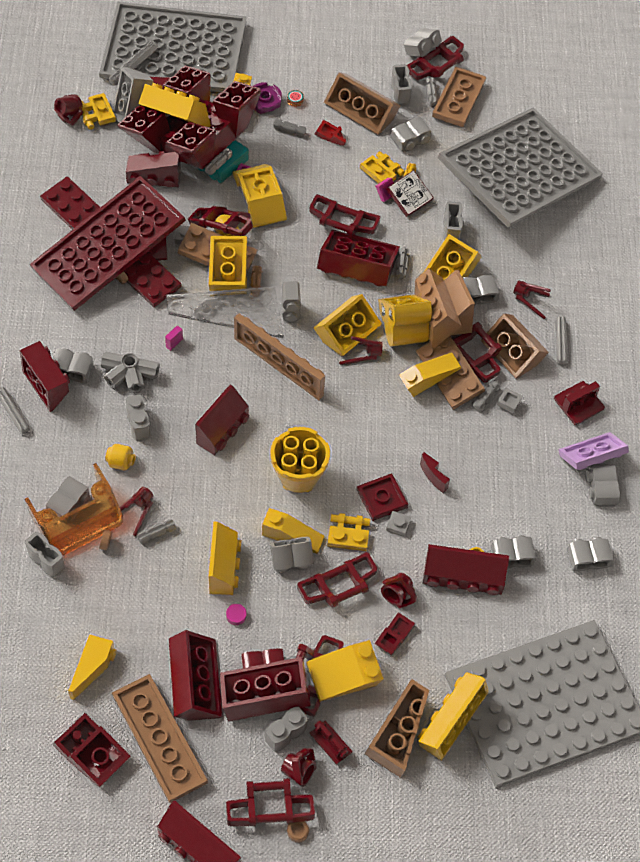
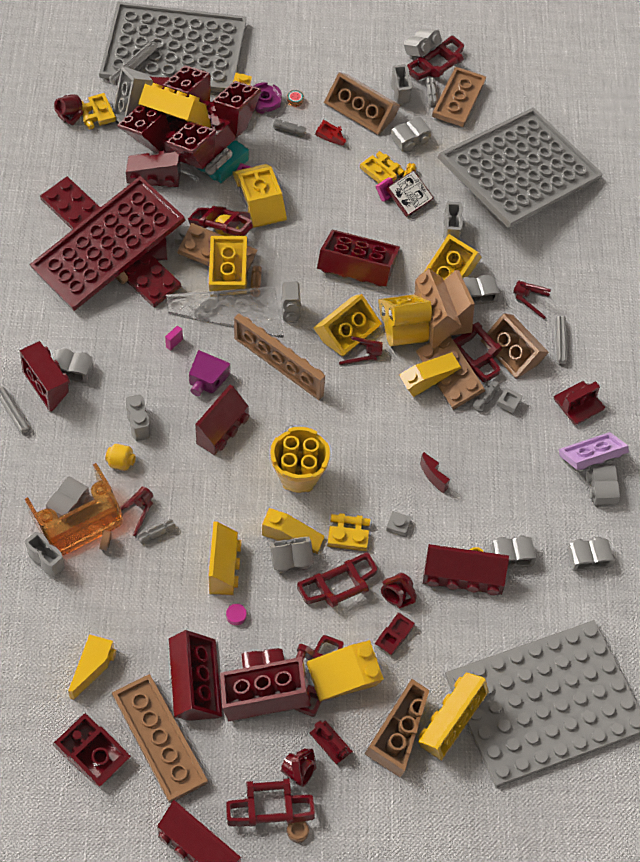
light grey piece [101,352,160,393] -> none
light grey brick [265,707,308,752] -> none
dark red bar [309,194,381,236] -> none
dark red tile [356,473,408,521] -> none
light grey axle [396,247,409,279] -> none
none -> magenta torso [189,350,231,396]

